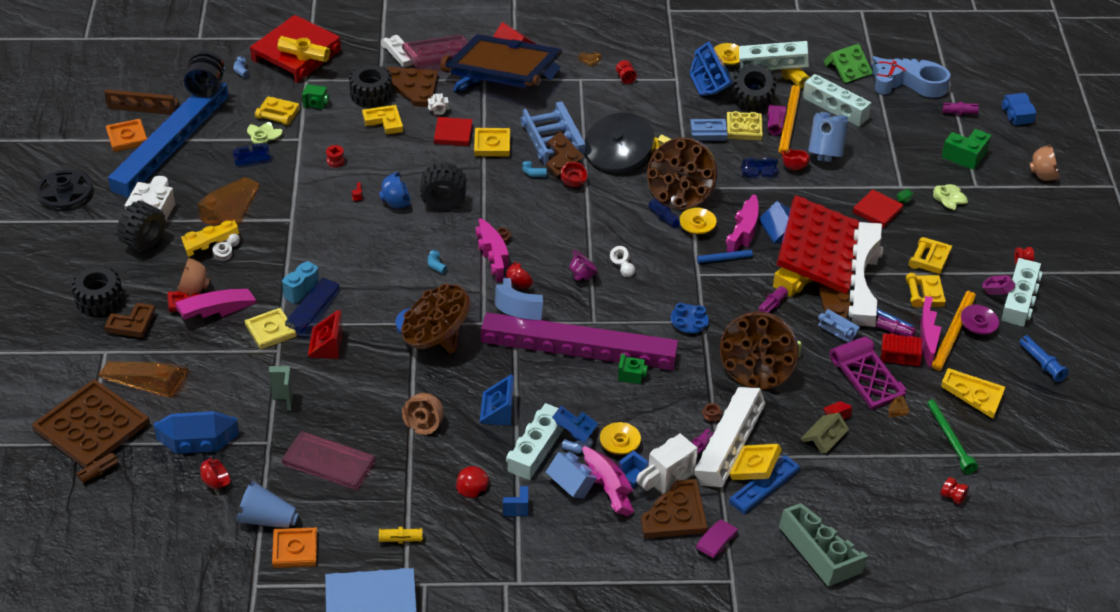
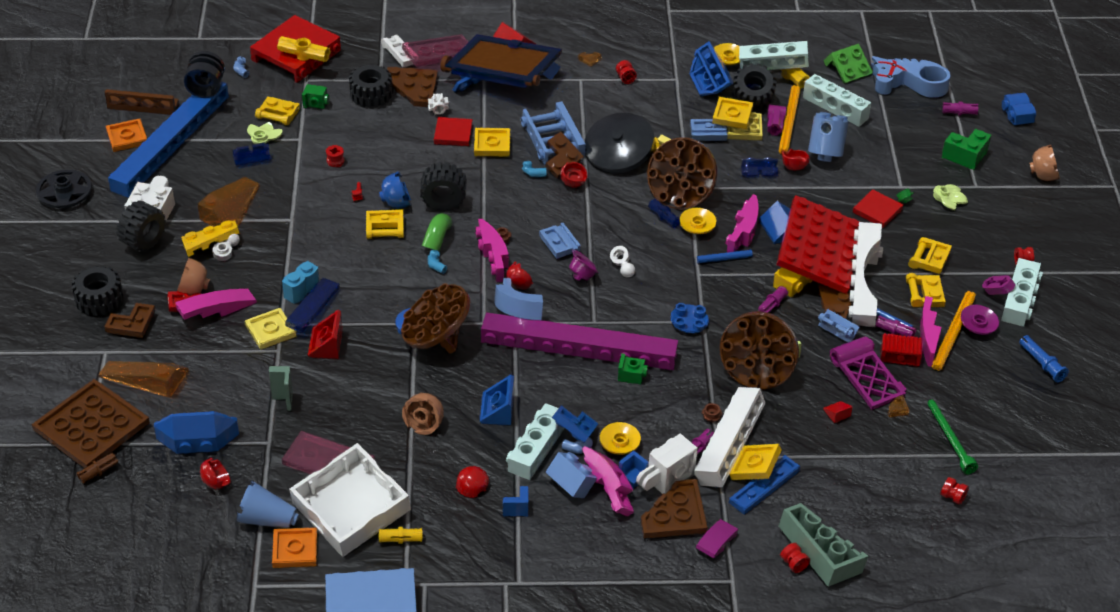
yellow plate [362,105,403,134] -> none
olive panel [801,413,849,454] -> none
yellow wing [941,368,1005,419] -> none
none -> white tile [289,443,411,557]
none -> yellow plate [366,210,404,239]
none -> bright green cylinder [422,213,452,251]
none -> medium blue plate [539,223,581,259]
none -> yellow plate [712,97,753,129]
none -> red wheel [780,543,810,573]

